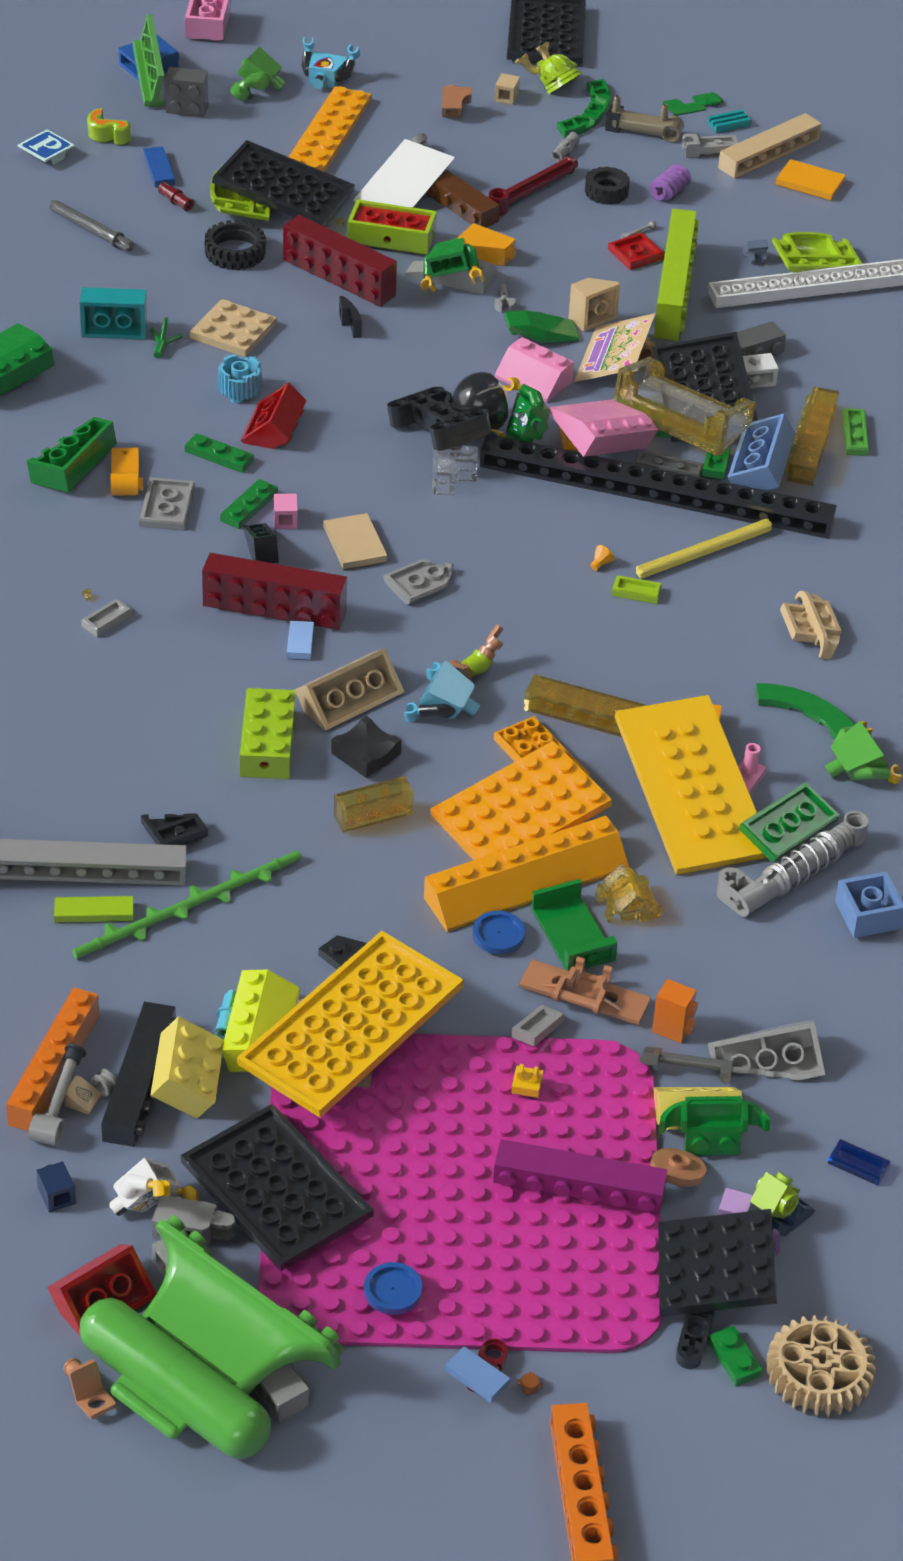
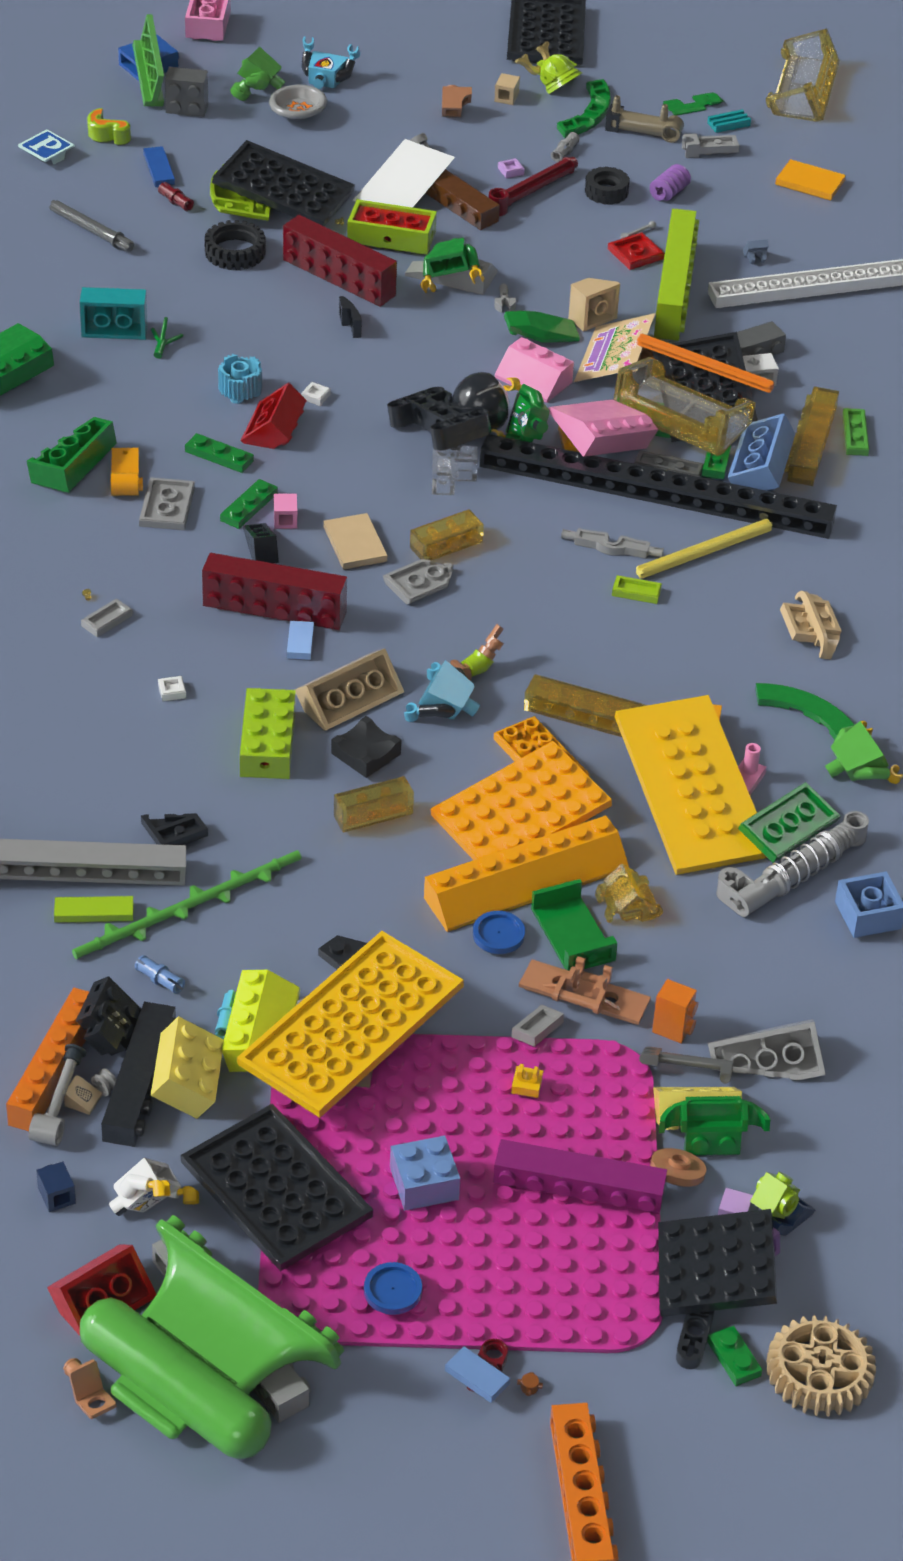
light grey hinge [152,1196,236,1246] -> none
tan plate [190,299,277,357] -> none
light orange plate [289,86,371,172] -> none
light orange slope [457,223,517,266] -> none
light orange rock [590,545,615,571] -> none
tan brick [718,113,822,179] -> none
lime slope [772,232,862,272] -> none
clear blue tile [828,1139,891,1186] -> none
none -> black piece [76,976,142,1056]
none -> medium blue pin [135,955,185,994]
none -> white tile [158,676,186,701]
none -> light grey piece [269,84,327,120]
none -> white tile [301,382,331,406]
none -> medium blue brick [390,1136,460,1211]
none -> clear yellow brick [410,509,484,561]
none -> lavender tile [498,158,524,178]
none -> light grey piece [561,528,664,558]
none -> orange axle [637,333,775,393]
none -> windscreen [766,28,840,122]

